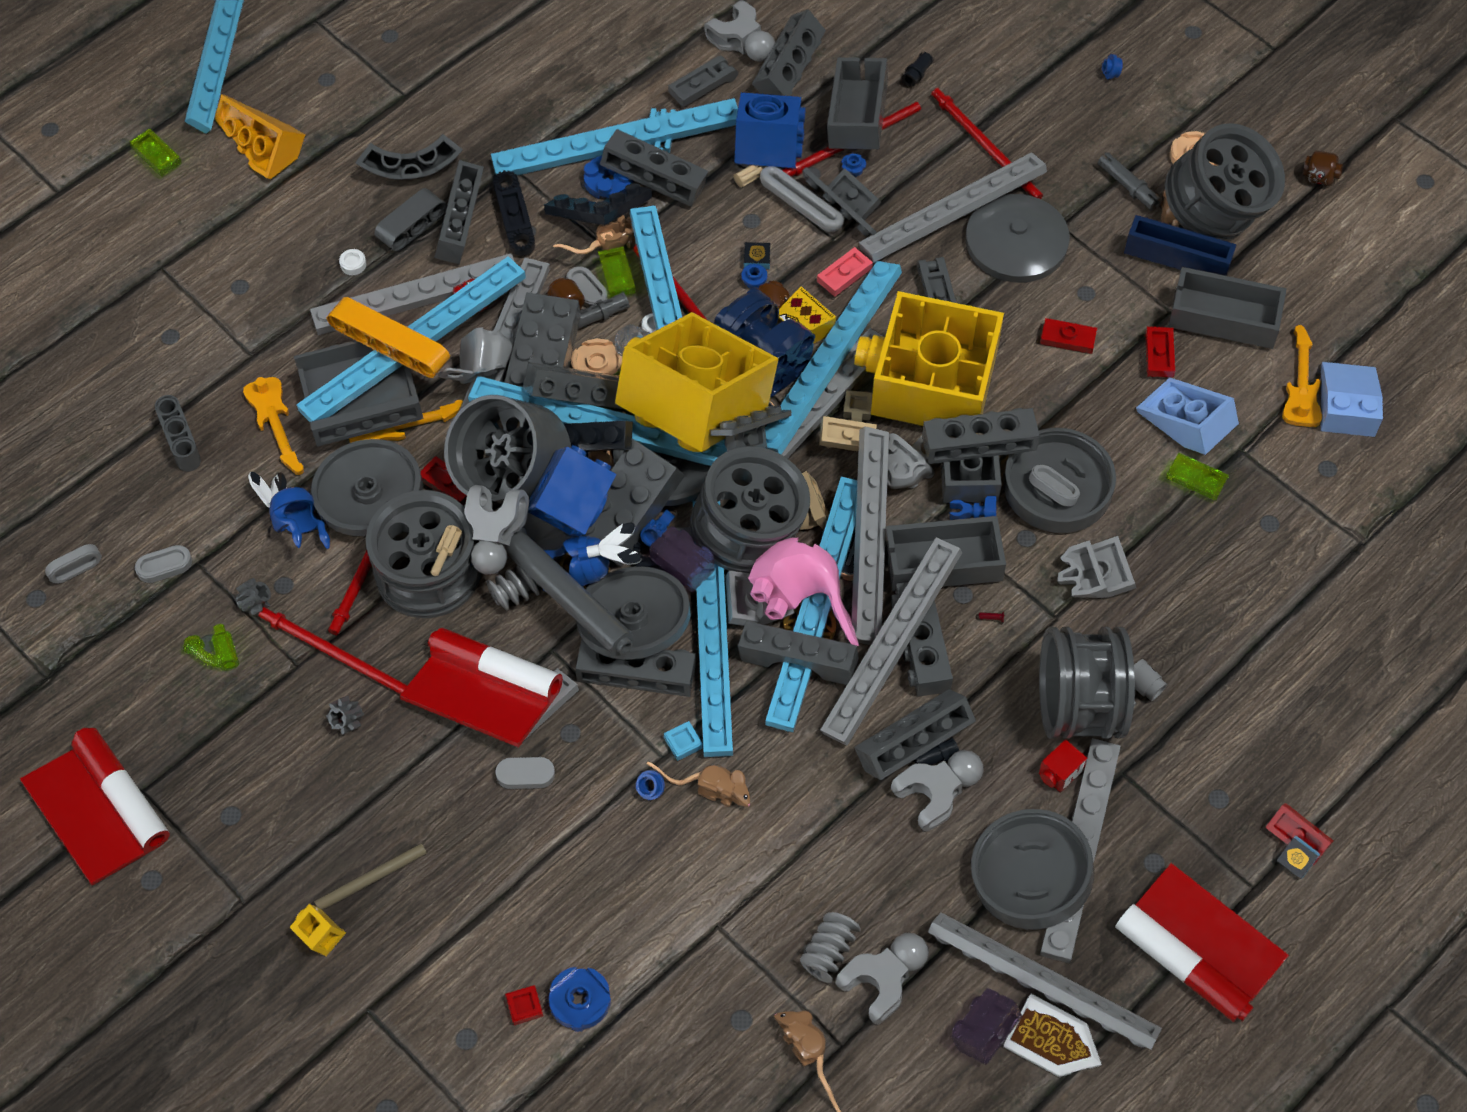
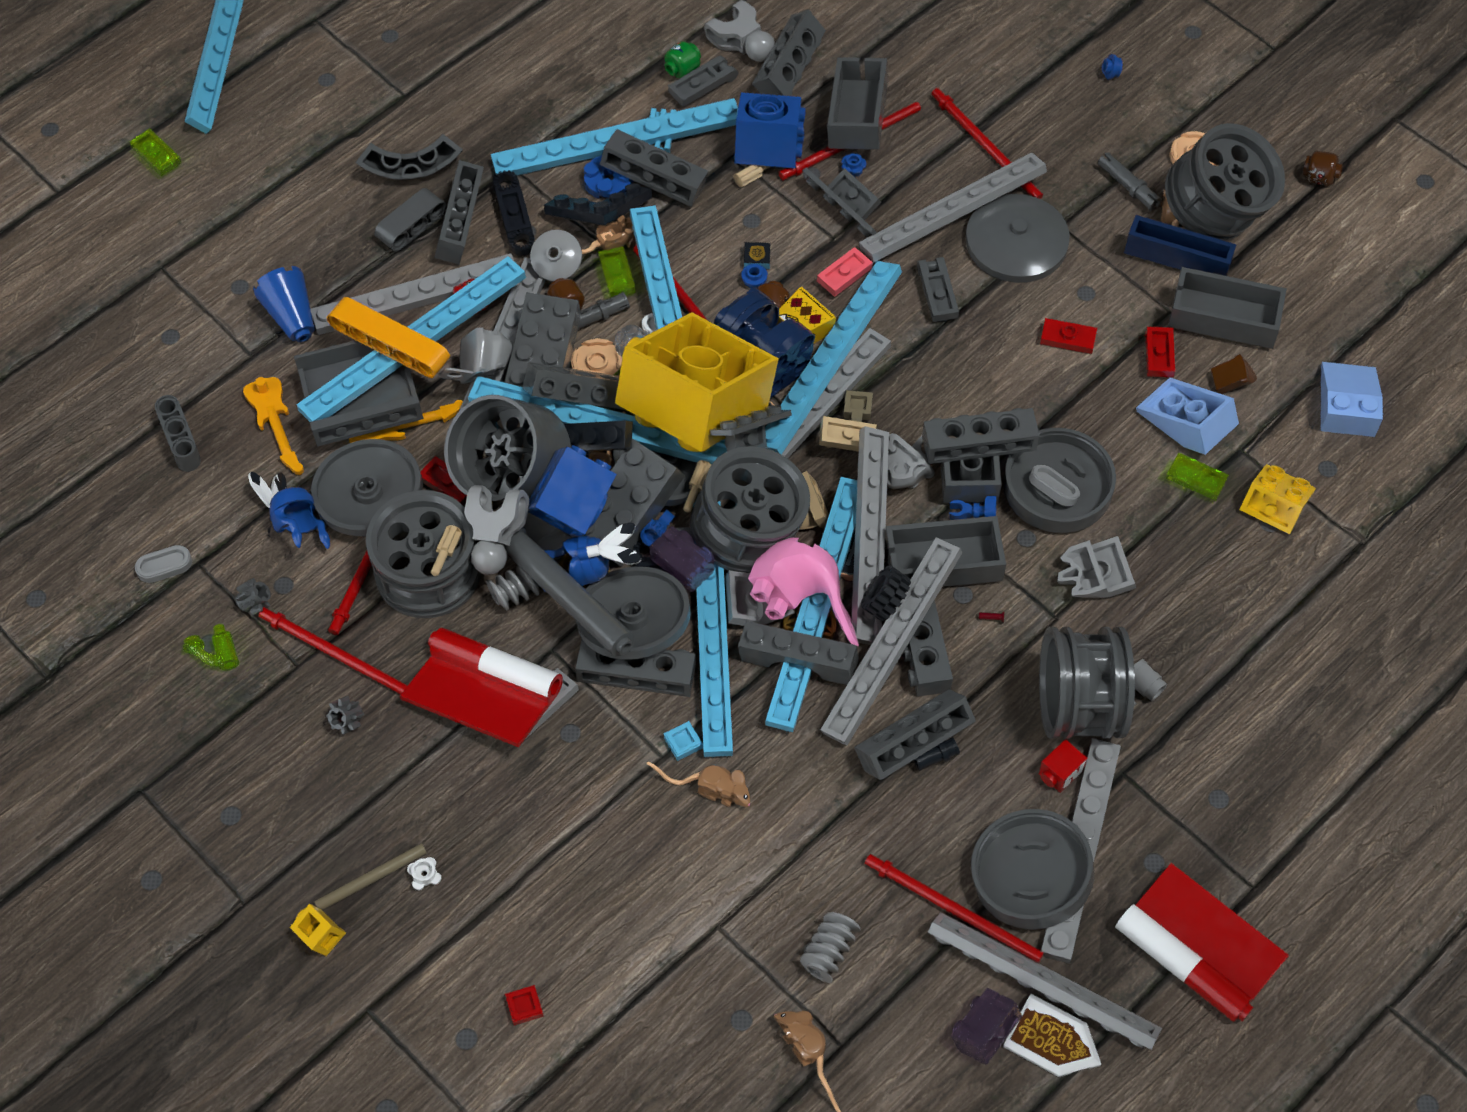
red door [20,727,170,886] -> none
light grey tile [45,544,102,583] -> none
light orange wedge [214,94,305,179] -> none
white tile [339,249,366,275] -> none
light grey tile [496,757,555,789] -> none
blue plate [549,967,611,1032] -> none
light grey tile [566,266,608,308] -> none
blue plate [636,770,665,800] -> none
light grey piece [760,166,844,233] -> none
light grey piece [835,933,929,1024] -> none
yellow brick [854,291,1004,434] -> none
light grey piece [890,750,984,832] -> none
black pin [902,52,933,87] -> none
red plate [1266,803,1334,866] -> none
black tile [1277,836,1320,879] -> none
light orange piece [1282,325,1322,427] -> none
none -> blue cone [253,266,314,343]
none -> white plate [407,857,441,890]
none -> light grey dish [530,230,582,281]
none -> green head [664,41,701,78]
none -> tan axle [683,460,712,512]
none -> black tyre [861,566,911,621]
none -> red bar [865,854,1044,963]
none -> reddish brown tile [1211,354,1257,394]
none -> yellow bracket [1239,464,1316,534]

